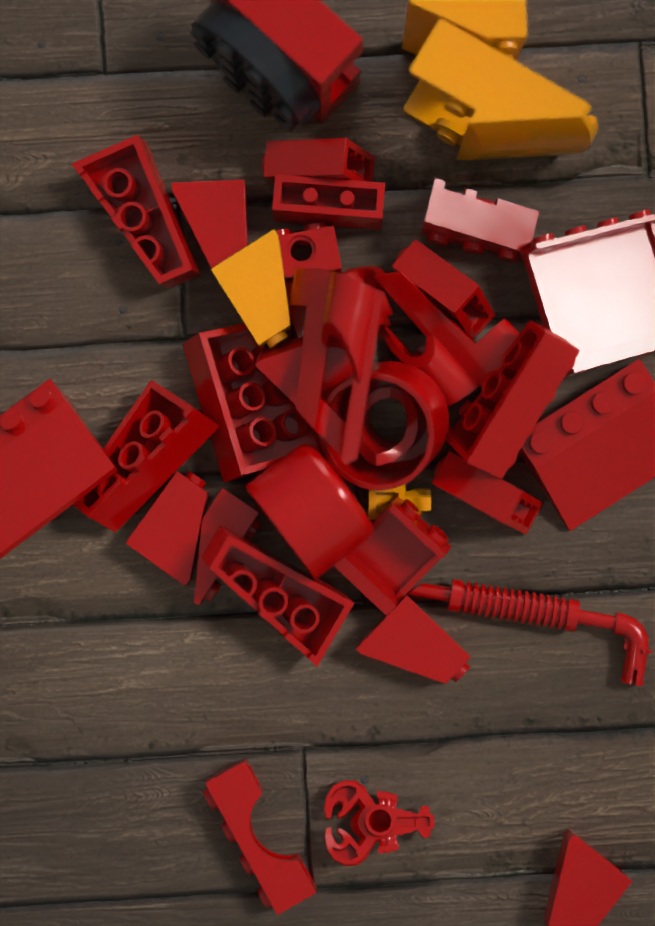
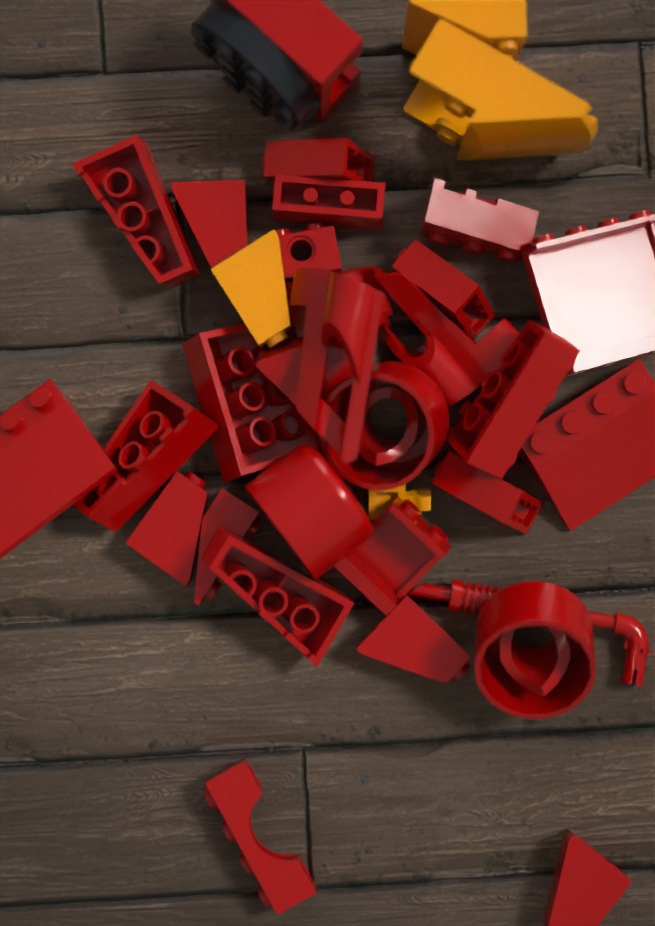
red animal [324,780,434,866] -> none
none -> red piece [475,581,596,719]

